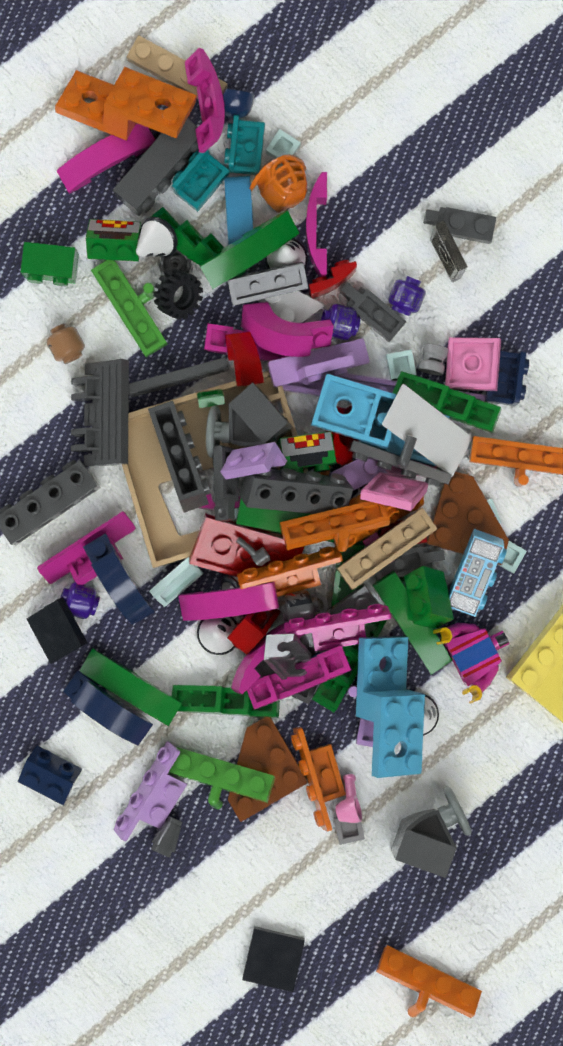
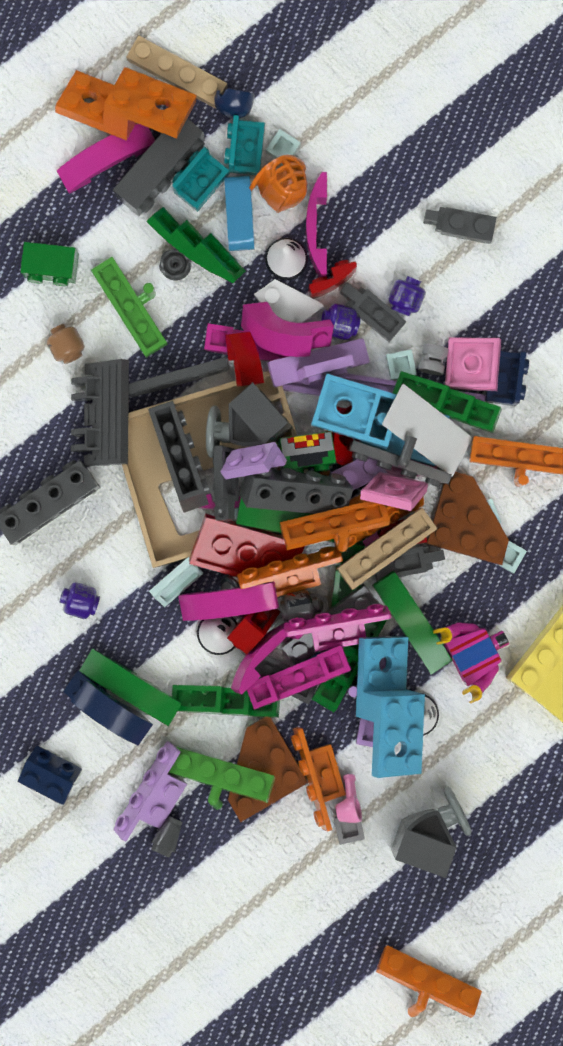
black tile [27,597,88,664] -> none
dark pink bracket [37,511,136,585] -> none
dark blue arch [83,533,154,625] -> none
green brick [86,219,141,262] -> none
white hat [136,217,178,257] -> none
black tyre [153,269,203,320] -> none
dark pink slope [185,48,225,153] -> none
green tile [197,389,225,408] -> none
green slope [199,210,299,289] -> none
plate [227,262,308,306] -> none
dark grey hand [236,537,270,566] -> none
black tile [242,926,305,992] -> none
flat silver hinge [264,634,311,680] -> none
green brick [404,566,454,629] -> none
clear smoke tile [430,220,468,282] -> none
brick [448,529,507,617] -> none

